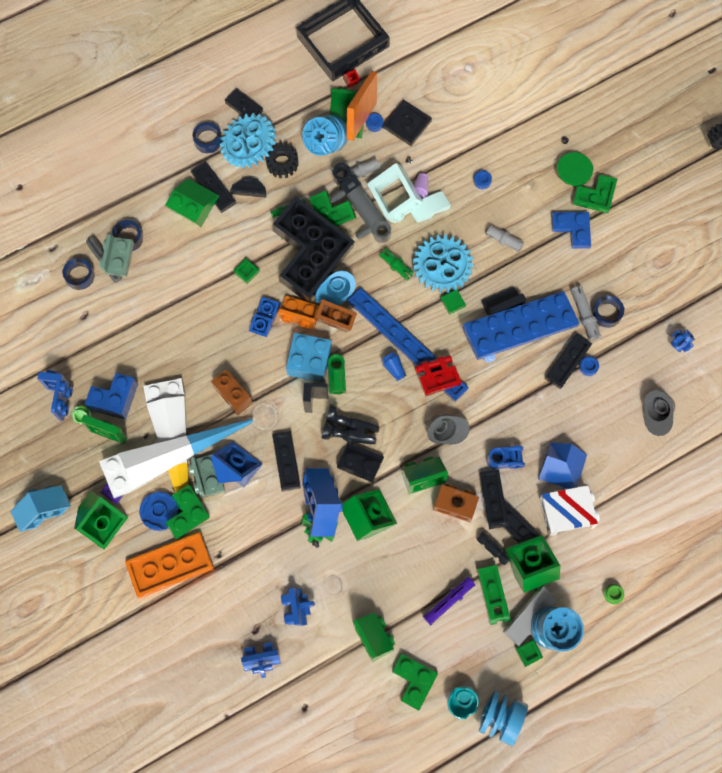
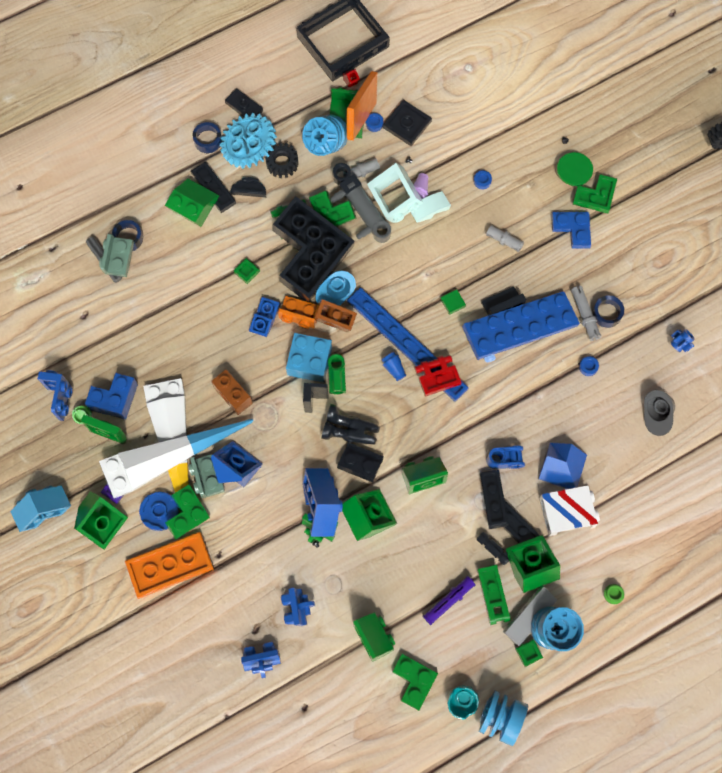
dark blue piece [62,258,95,290] -> none
black tile [272,431,301,492] -> none
green pin [380,248,414,281] -> none
medium azure gear [413,235,473,293] -> none
dark grey piece [426,413,470,445] -> none
dark orange brick [433,484,479,523] -> none
black tile [545,333,592,389] -> none

